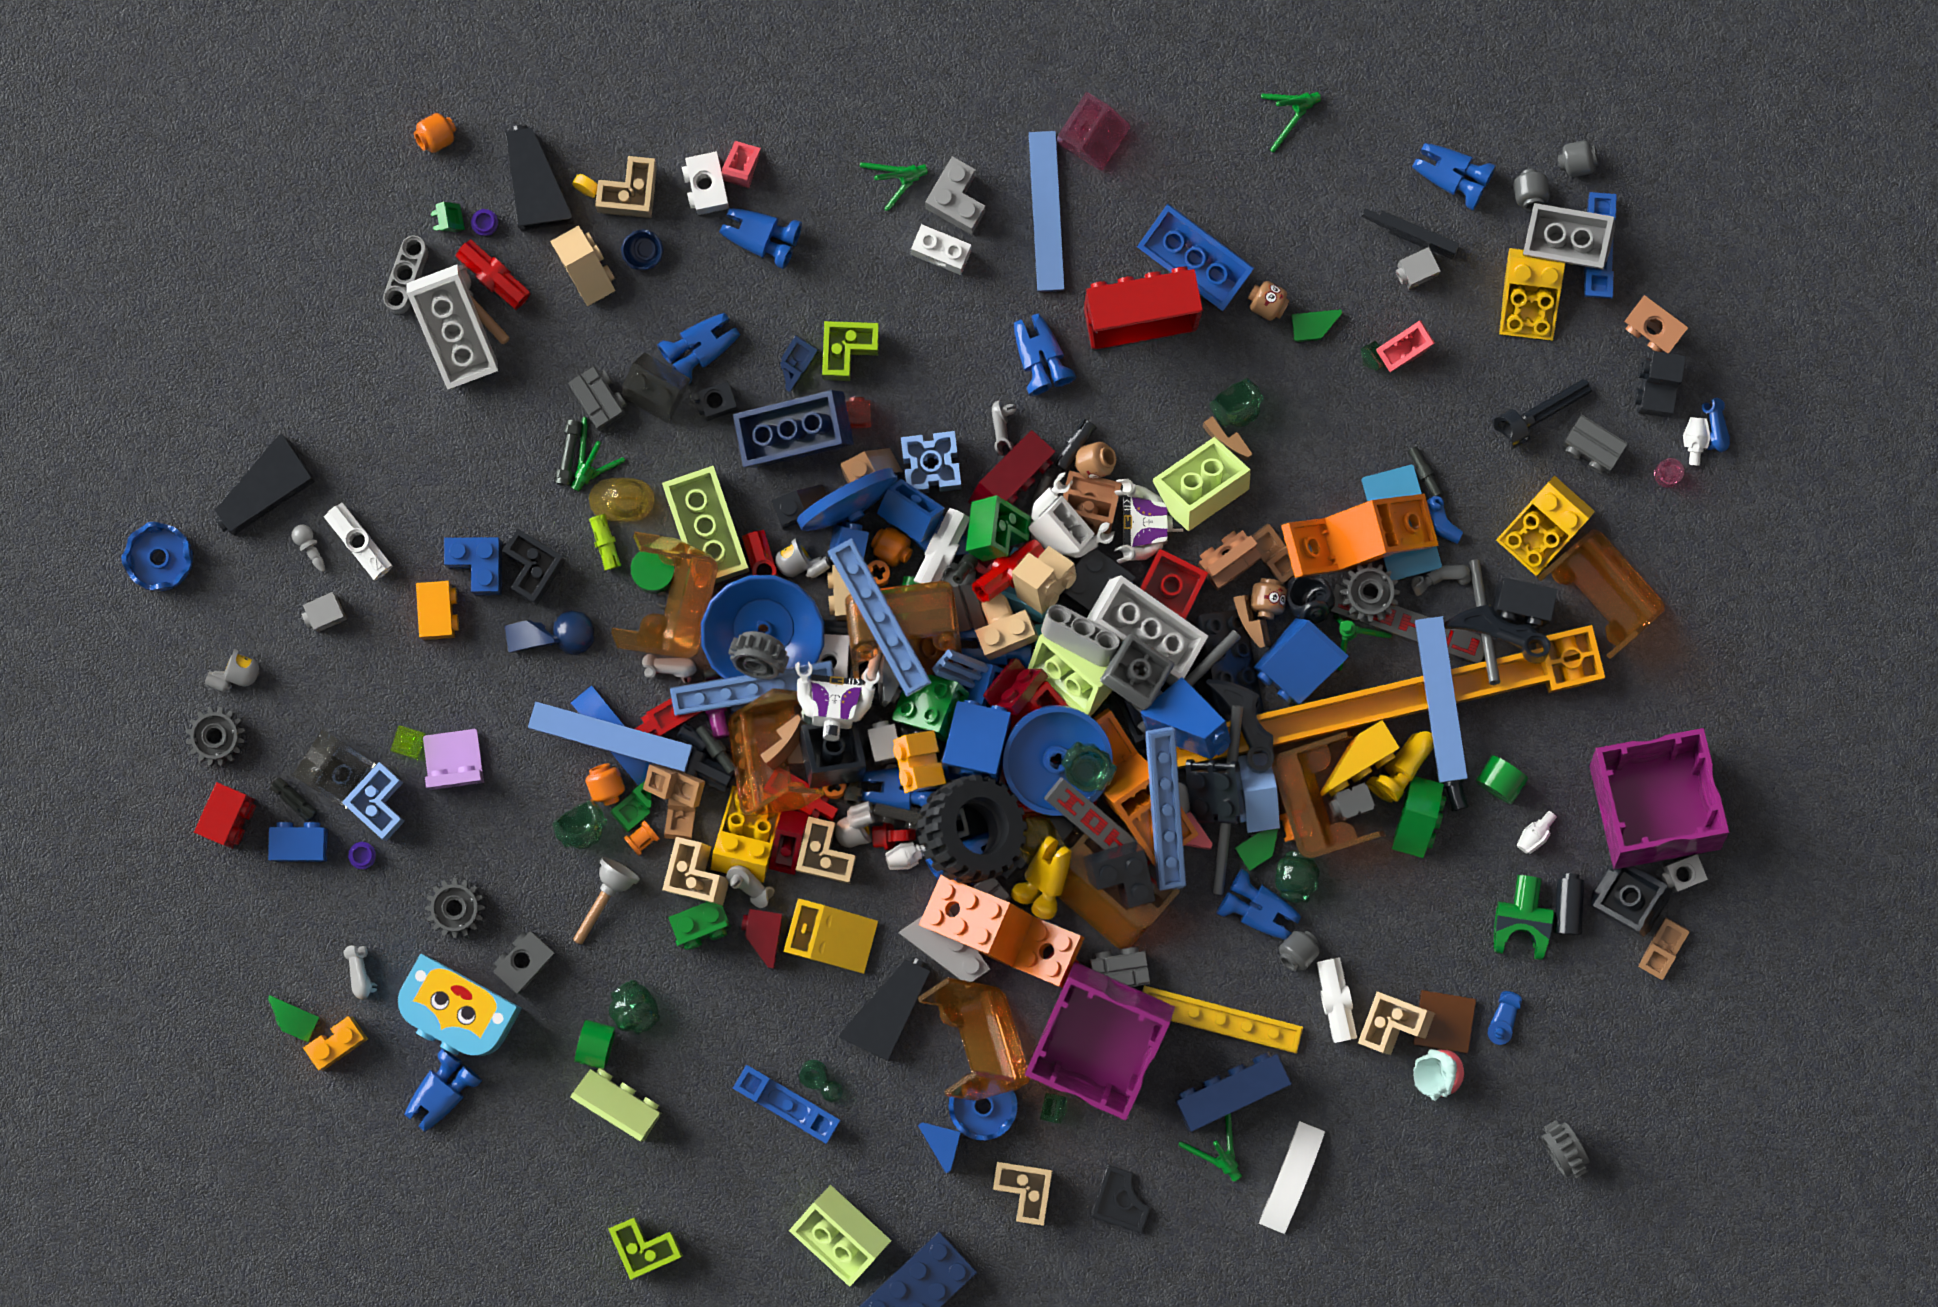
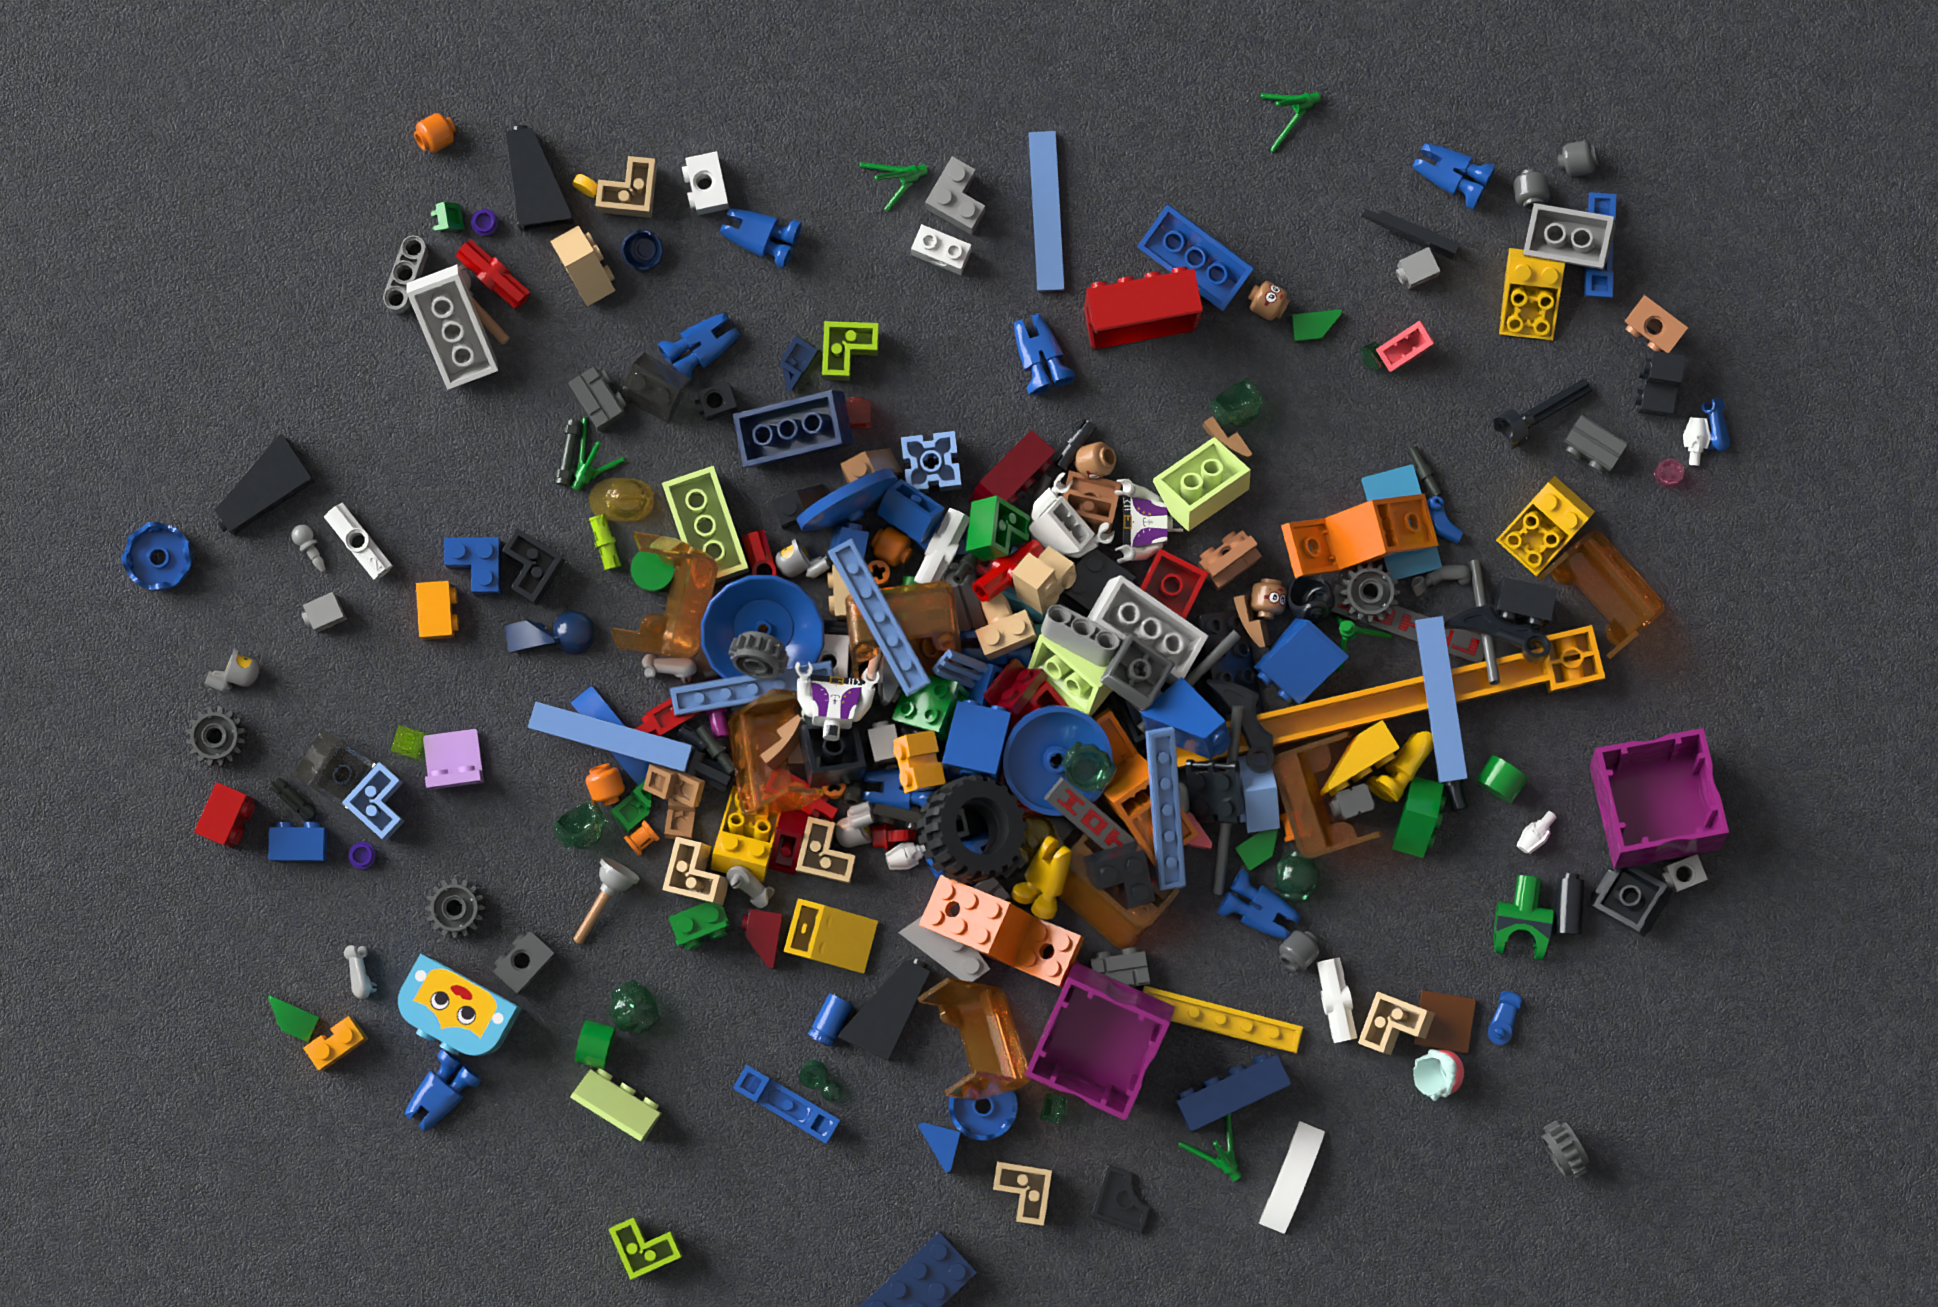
coral slope [721,141,761,188] -> none
yellowish green slope [789,1185,891,1287] -> none
light grey piece [992,401,1016,455] -> none
clear pink slope [1057,91,1131,171] -> none
medium nougat slope [1252,524,1294,584] -> none
medium nougat slope [1638,917,1690,980] -> none
none -> blue piece [808,993,853,1047]

